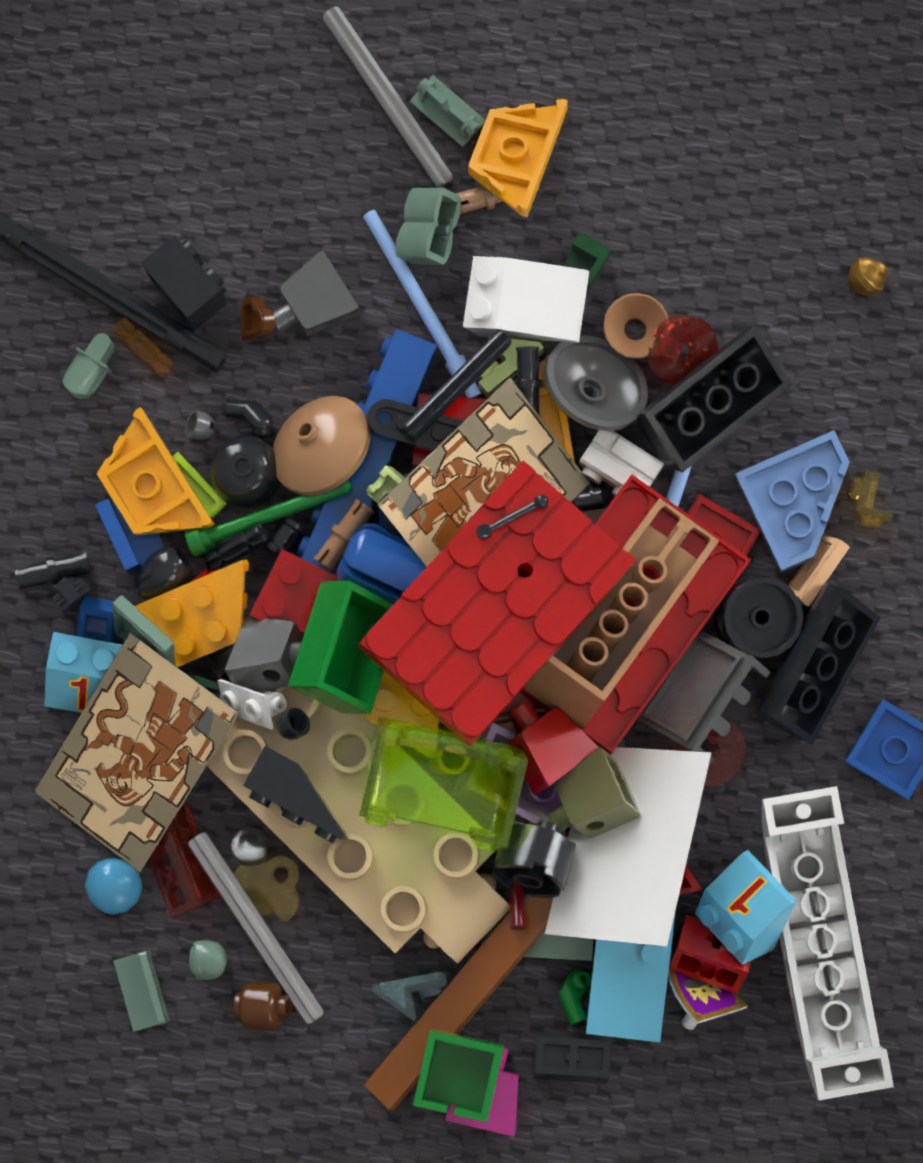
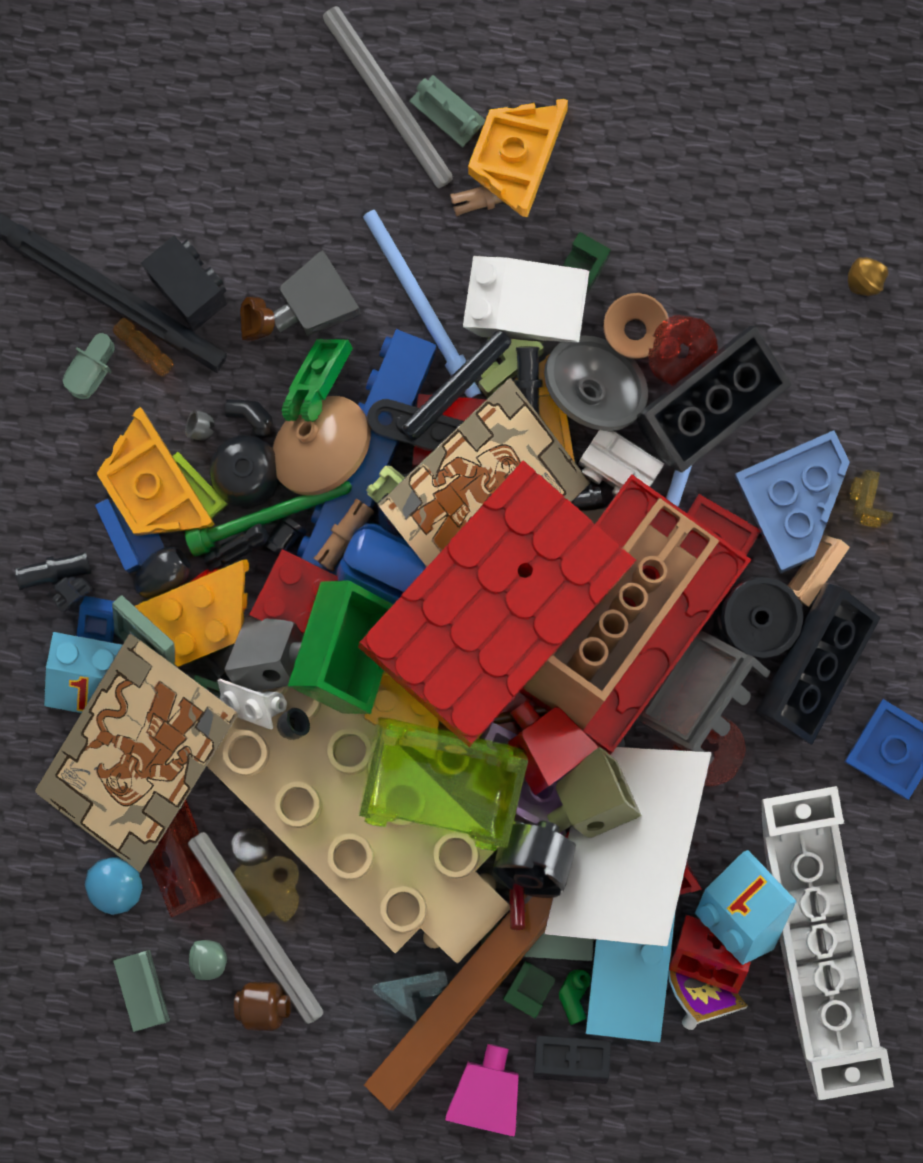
black slope [243,746,348,844] -> none
sand green brick [396,188,461,265] -> none
green piece [413,1029,505,1123] -> none
black hinge [476,494,549,540] -> none
none -> green hinge [281,339,353,422]
none -> dark green panel [503,960,555,1019]

